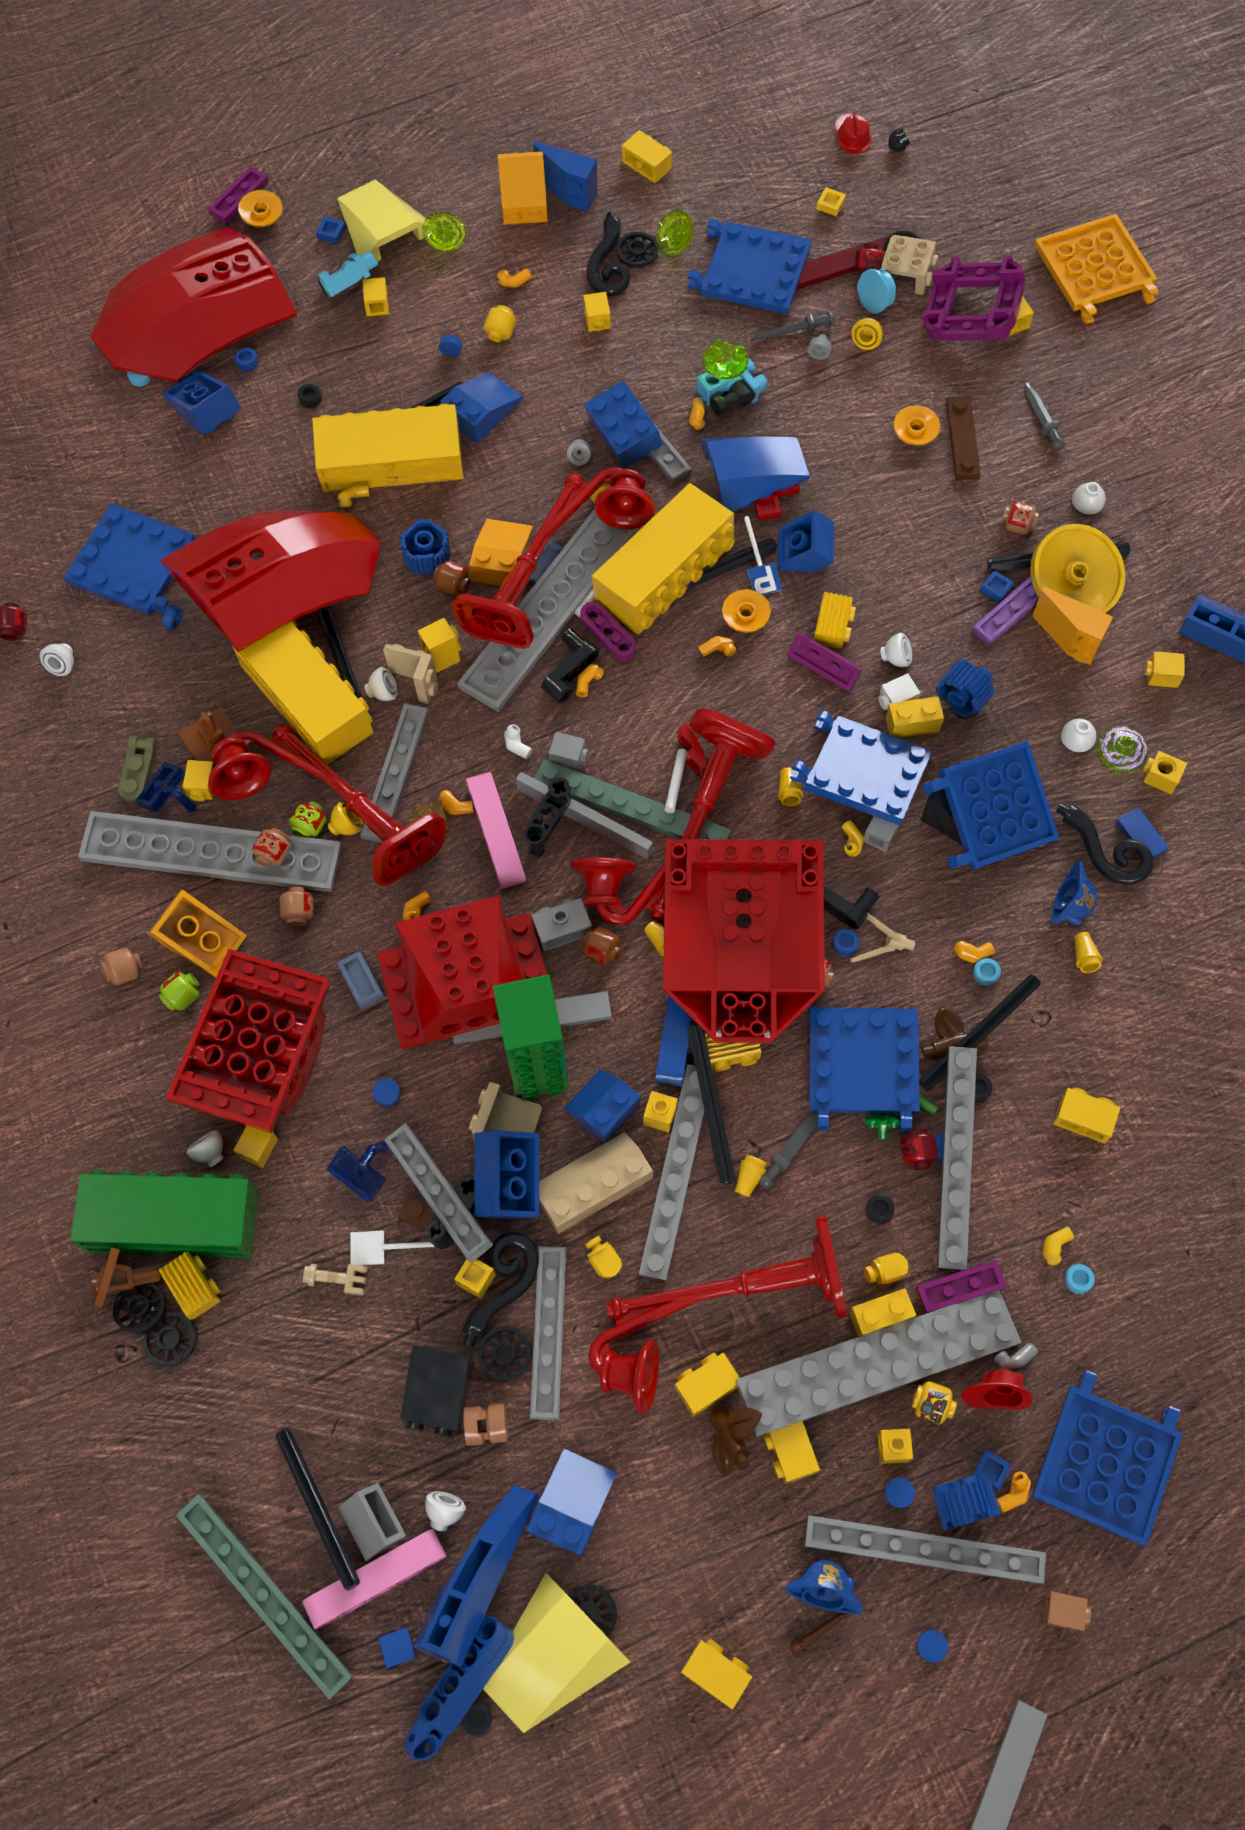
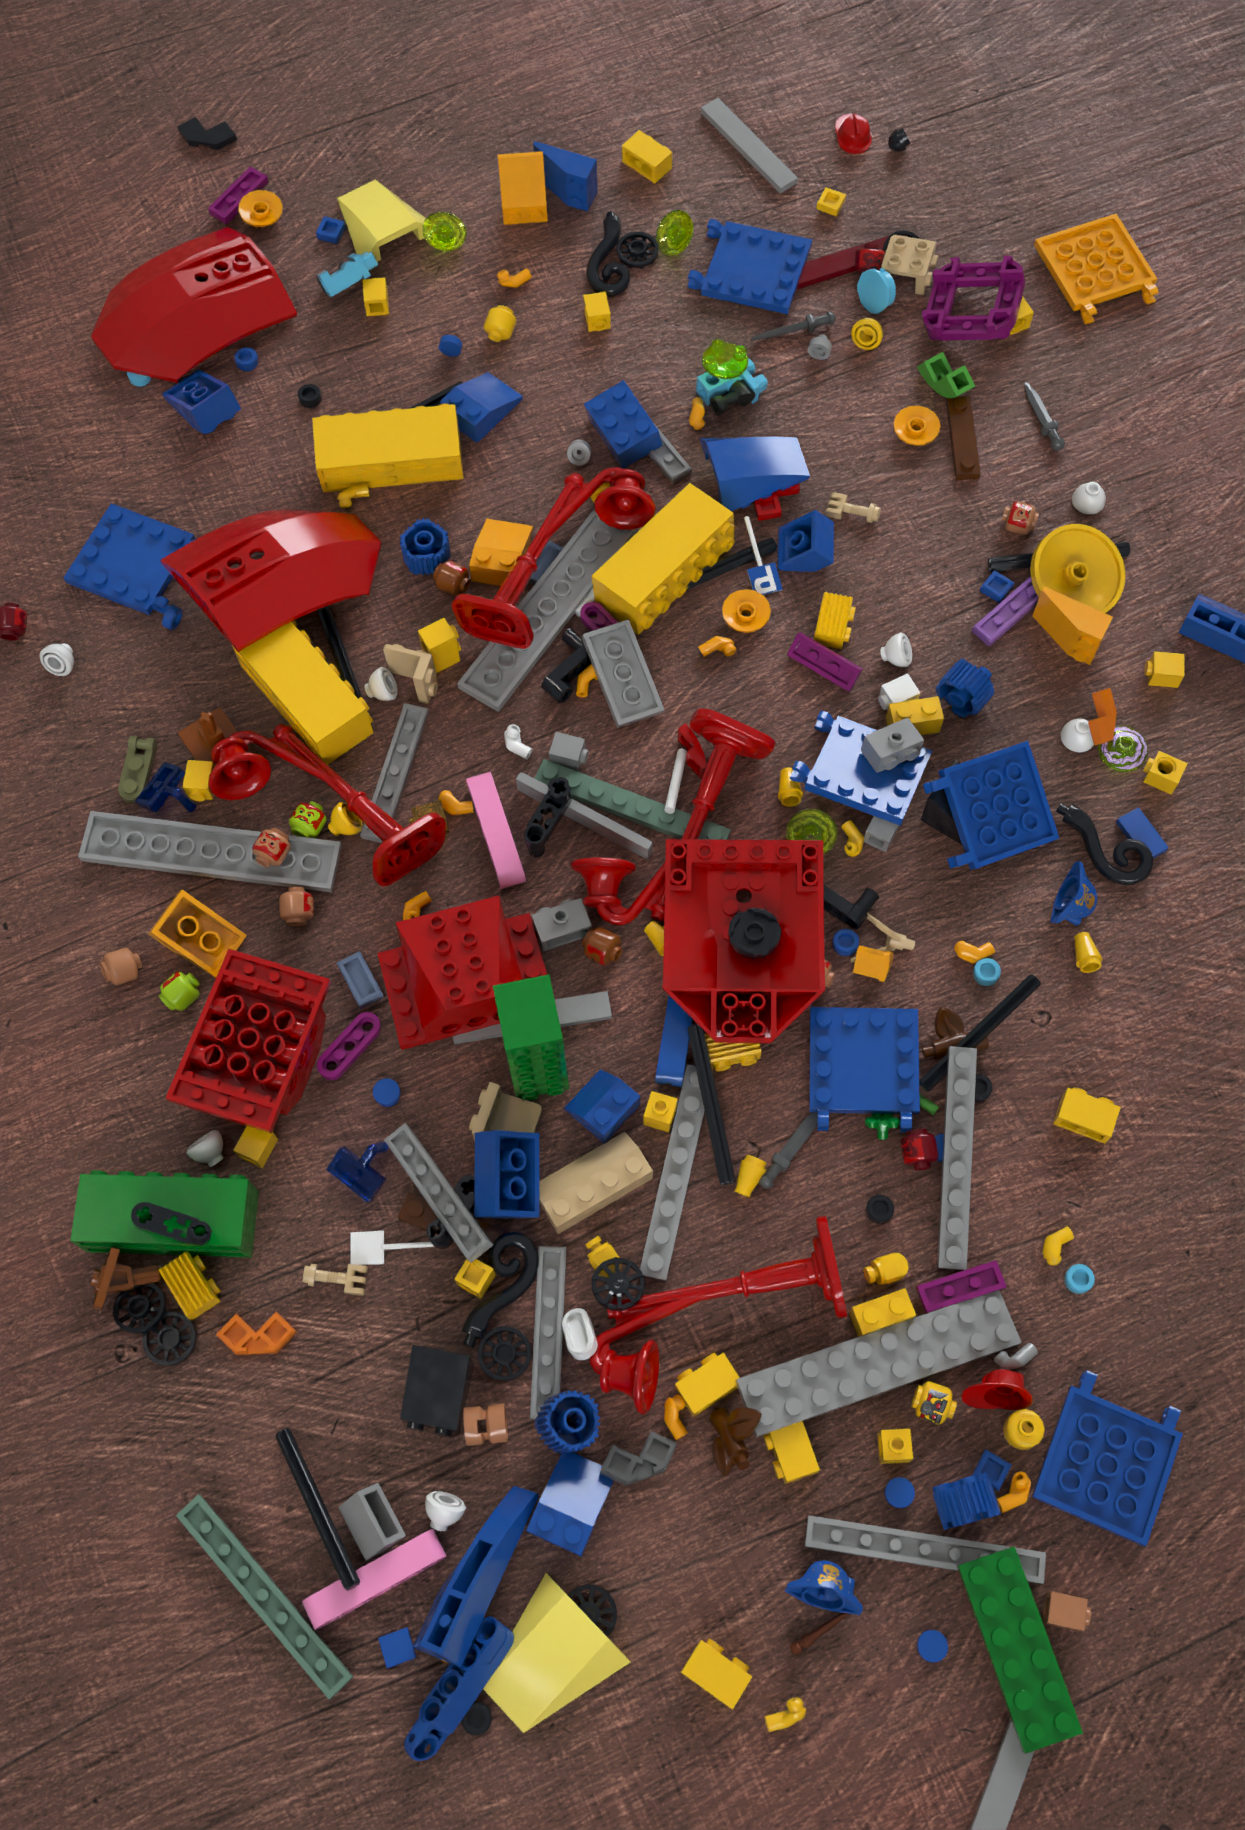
none -> black beam [131,1202,212,1246]
none -> black tile [177,117,237,150]
none -> orange tile [216,1312,297,1355]
none -> magenta plate [317,1012,381,1080]
none -> blue brick [535,1390,600,1453]
none -> white tile [562,1308,598,1360]
none -> light grey plate [582,619,664,728]
none -> black wheel [591,1257,645,1311]
none -> dark grey tile [600,1431,677,1486]
none -> light orange arm [664,1394,688,1440]
none -> light grey tile [701,98,798,194]
none -> black tile [728,908,781,959]
none -> yellow arm [765,1698,806,1732]
none -> clear neon green dish [786,809,837,854]
none -> tan hinge [825,493,881,523]
none -> light orange tile [853,945,894,982]
none -> light grey brick [861,718,924,773]
none -> bright green brick [917,352,975,398]
none -> green plate [957,1546,1083,1754]
none -> yellow head [1003,1409,1045,1450]
none -> orange tile [1088,688,1117,745]

